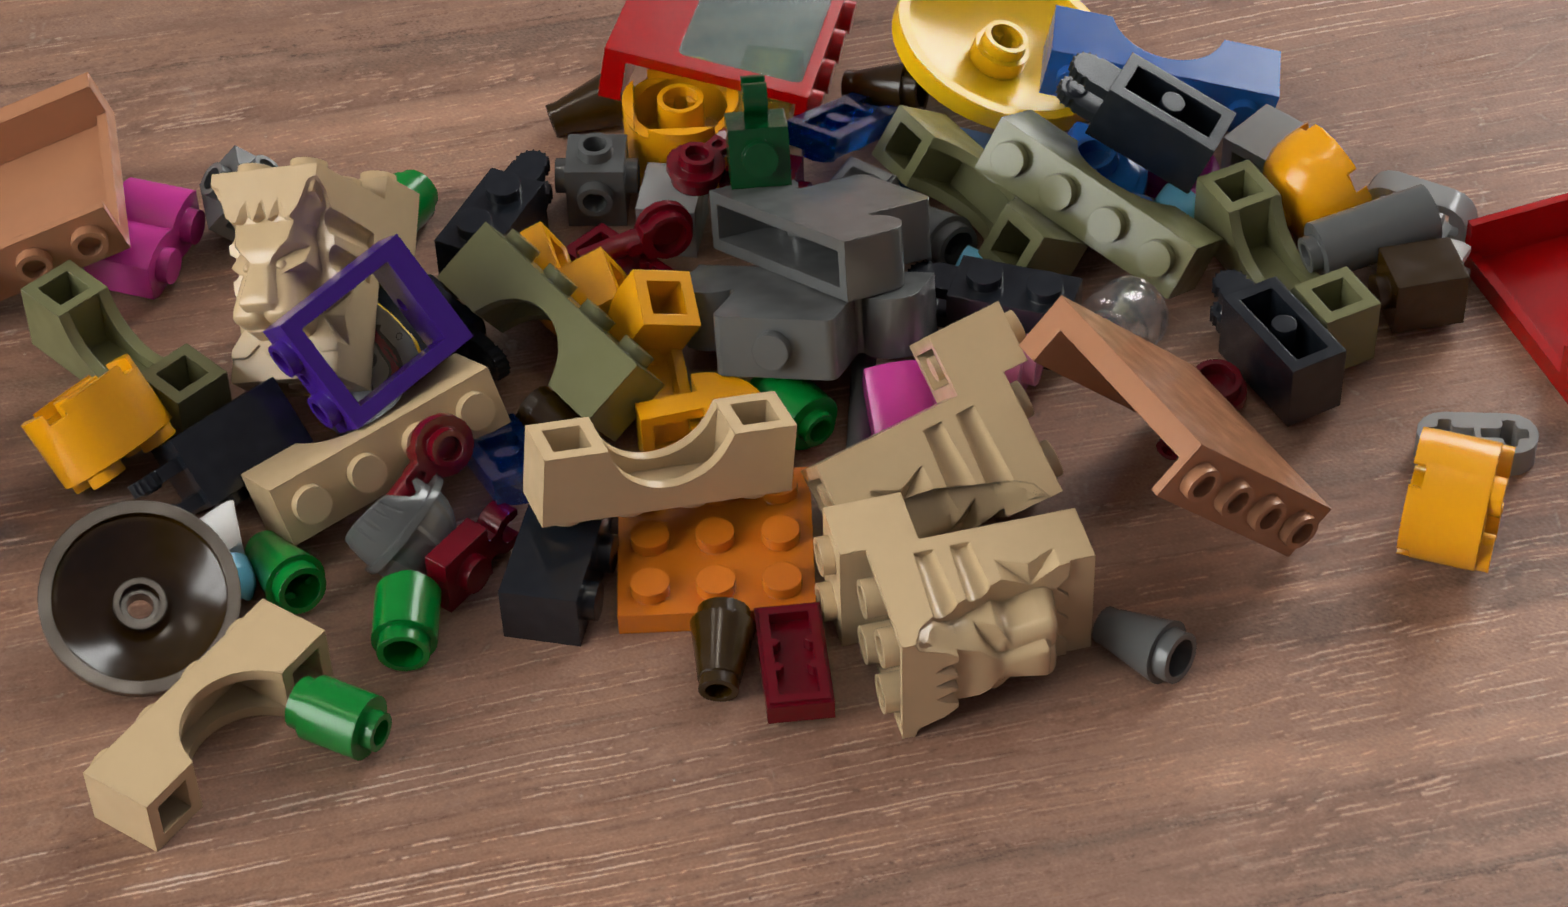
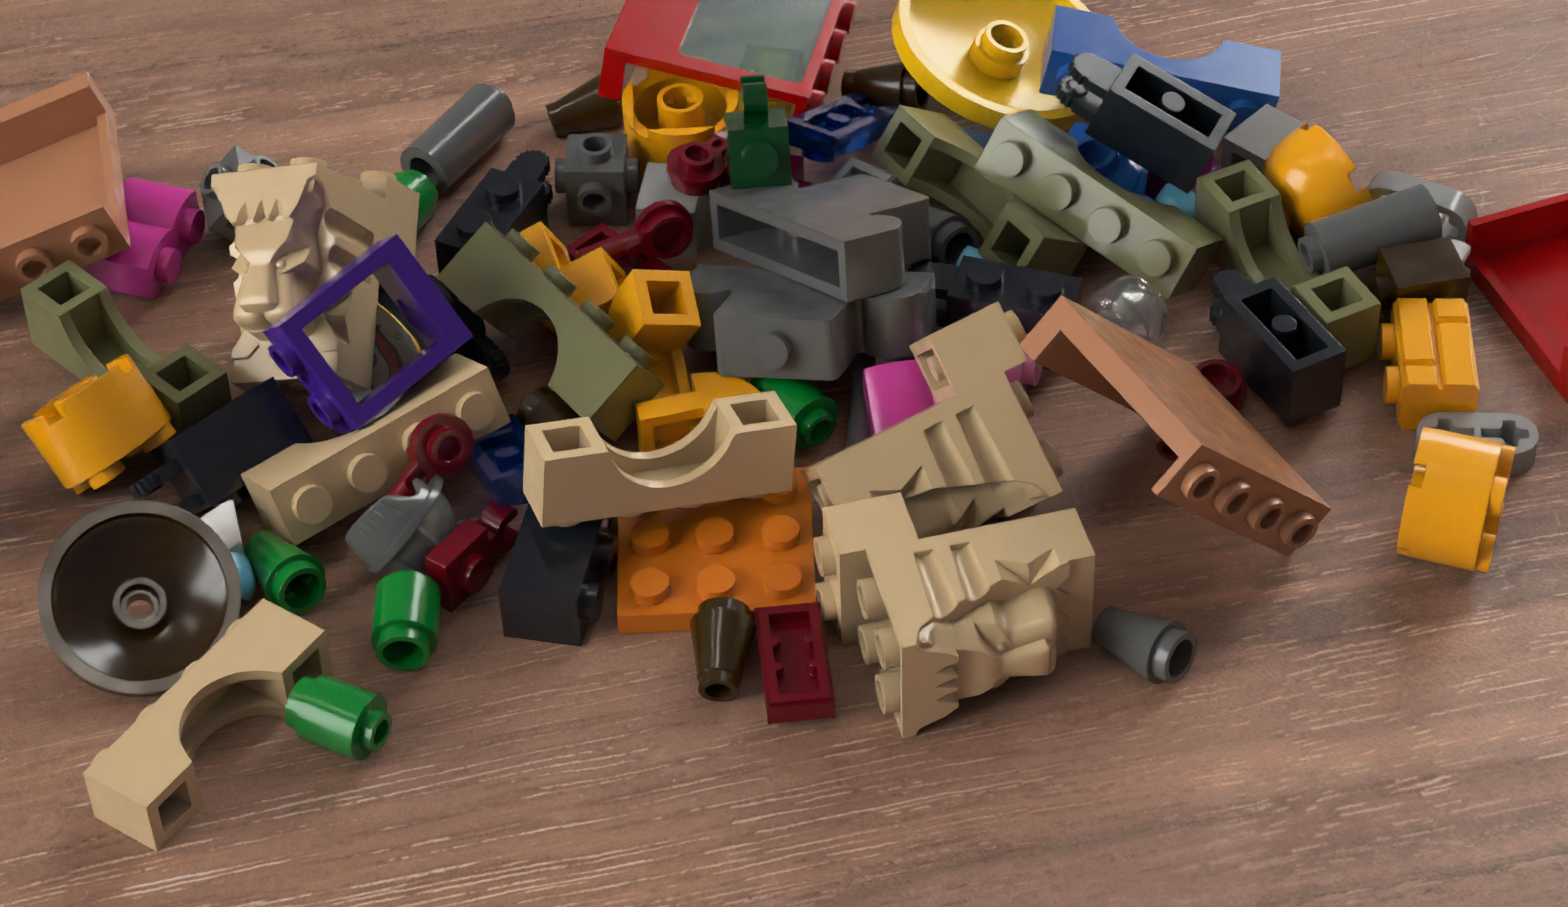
none -> dark grey brick [400,84,515,196]
none -> light orange brick [1378,298,1480,430]

